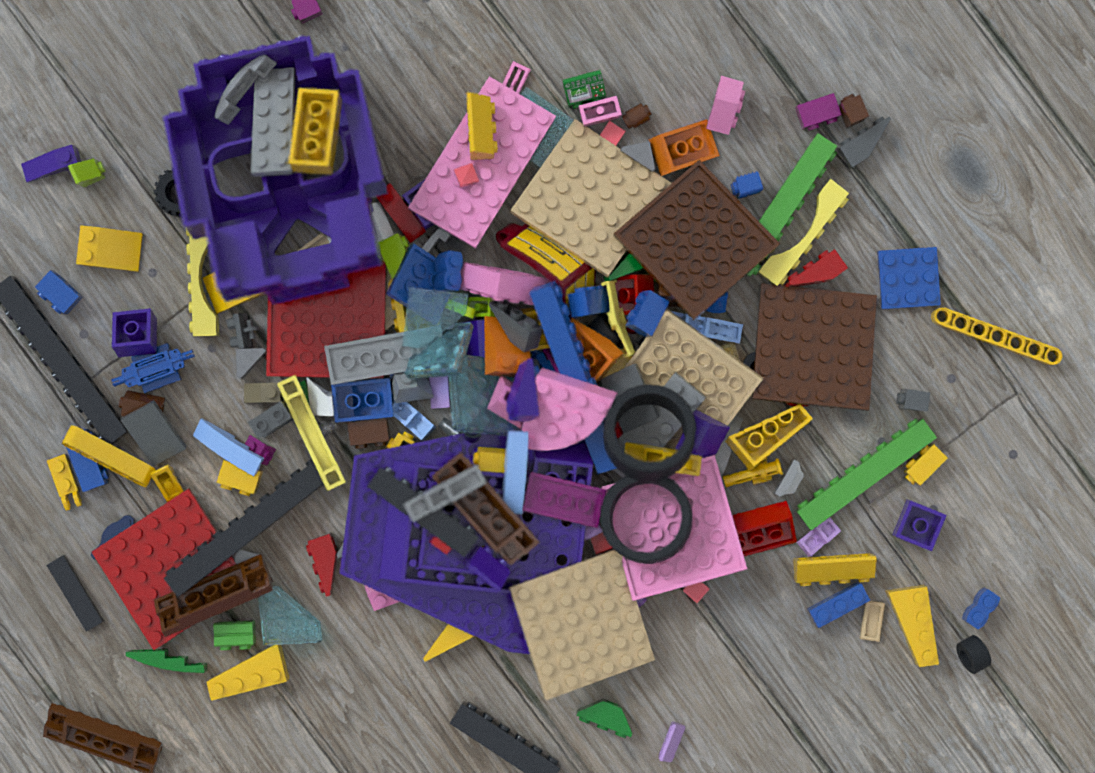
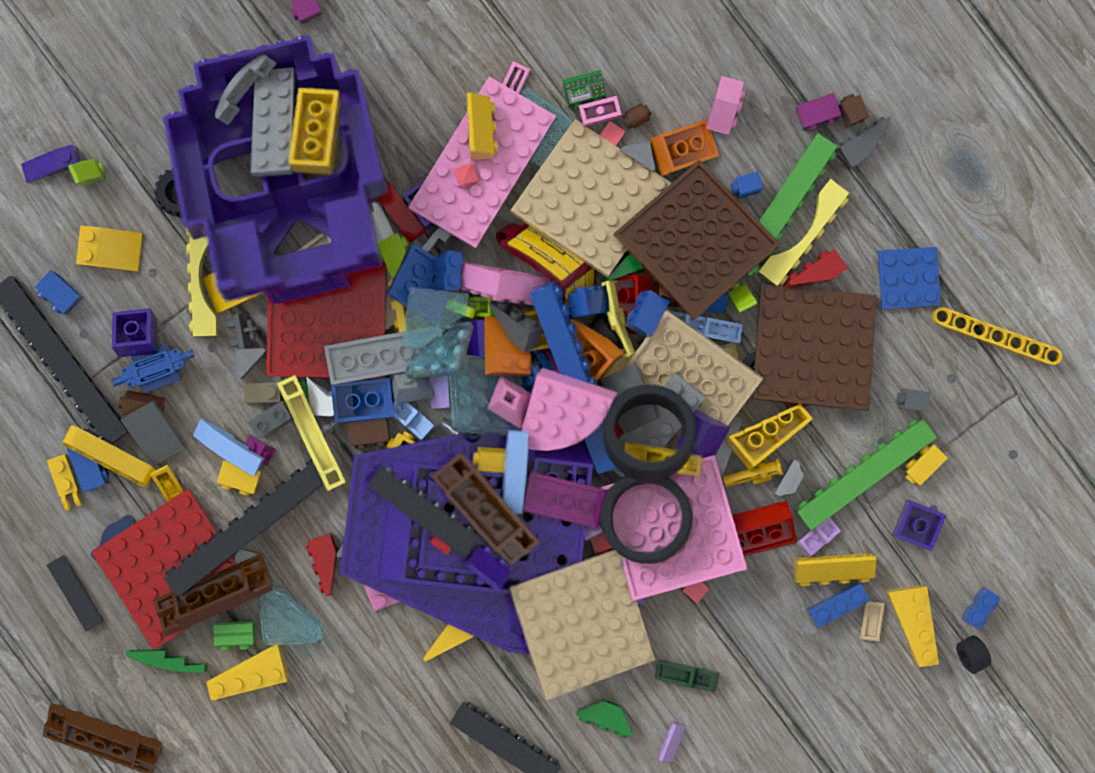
light grey slope [403,465,486,522] -> none
dark purple slope [506,359,539,422] -> none
none -> dark green slope [655,660,720,692]
none -> lime slope [728,282,757,314]

